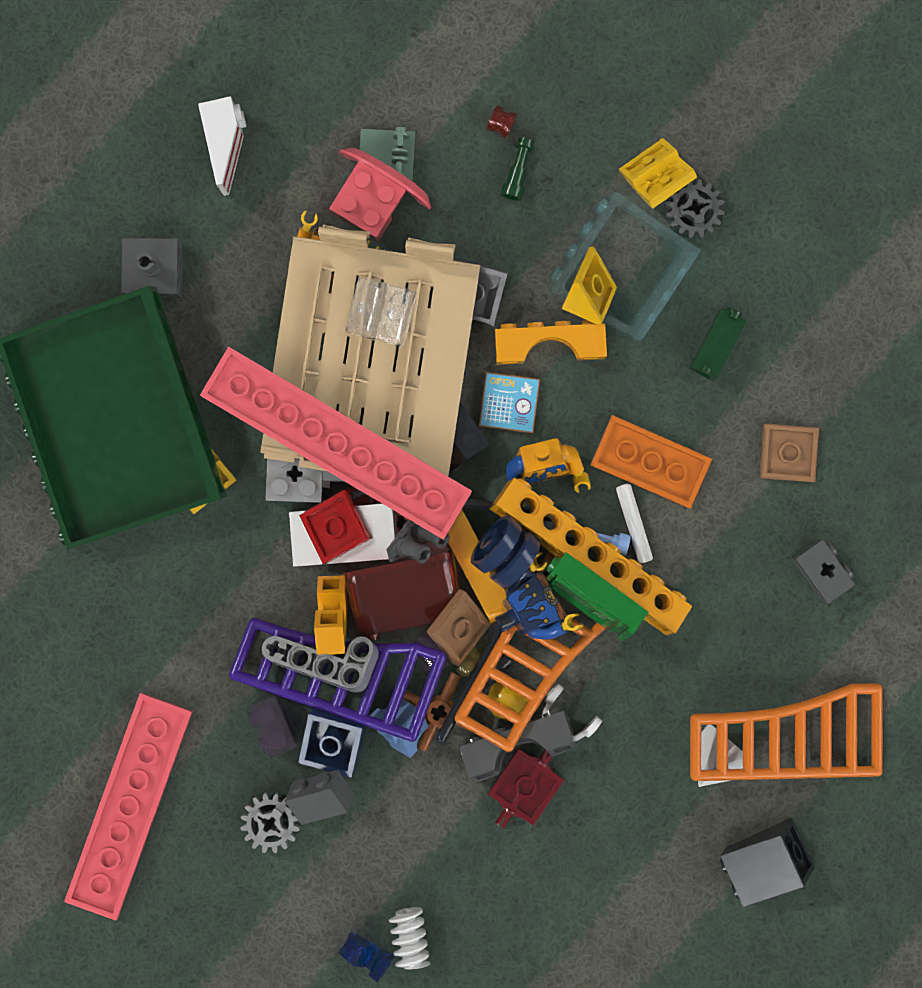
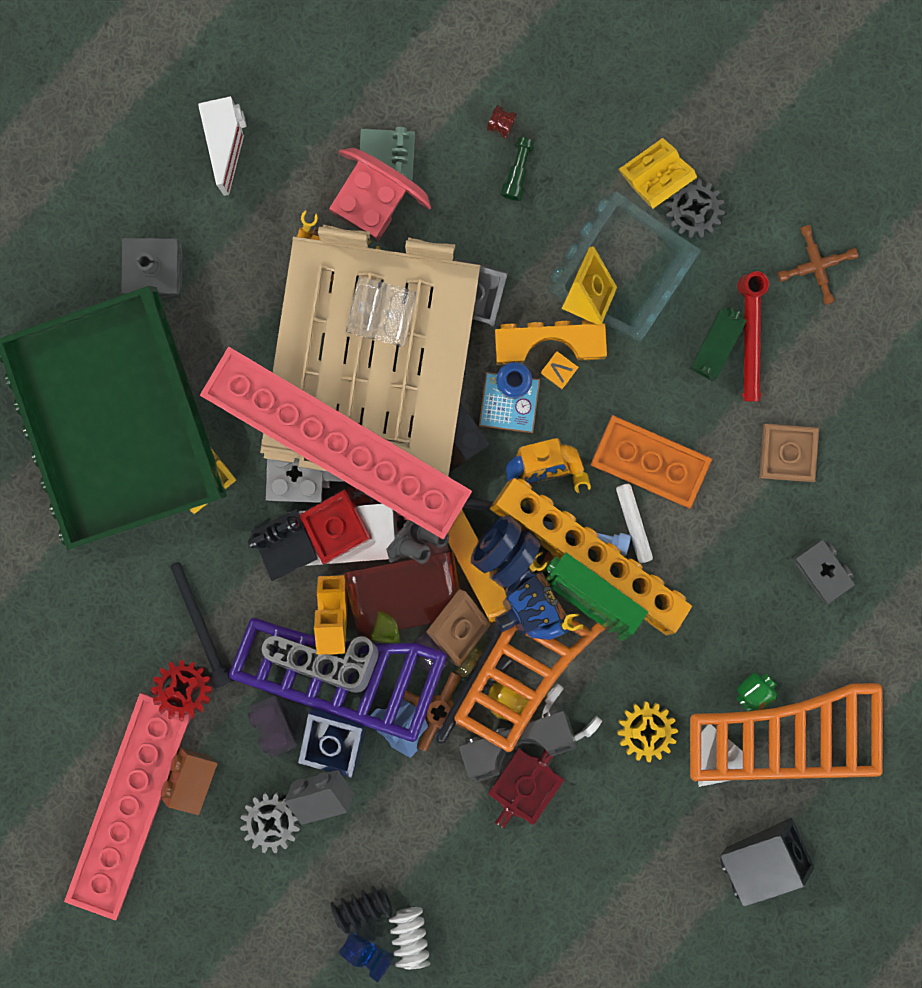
none -> red gear [151,660,212,721]
none -> dark orange brick [161,747,218,815]
none -> black piece [170,562,234,689]
none -> black hinge [248,509,318,581]
none -> black piece [330,883,392,934]
none -> clear neon green tile [372,611,400,643]
none -> blue head [496,362,532,399]
none -> light orange tile [540,351,579,390]
none -> yellow gear [617,701,678,762]
none -> red piece [737,271,769,401]
none -> green head [737,672,778,711]
none -> dark orange piece [777,225,858,305]

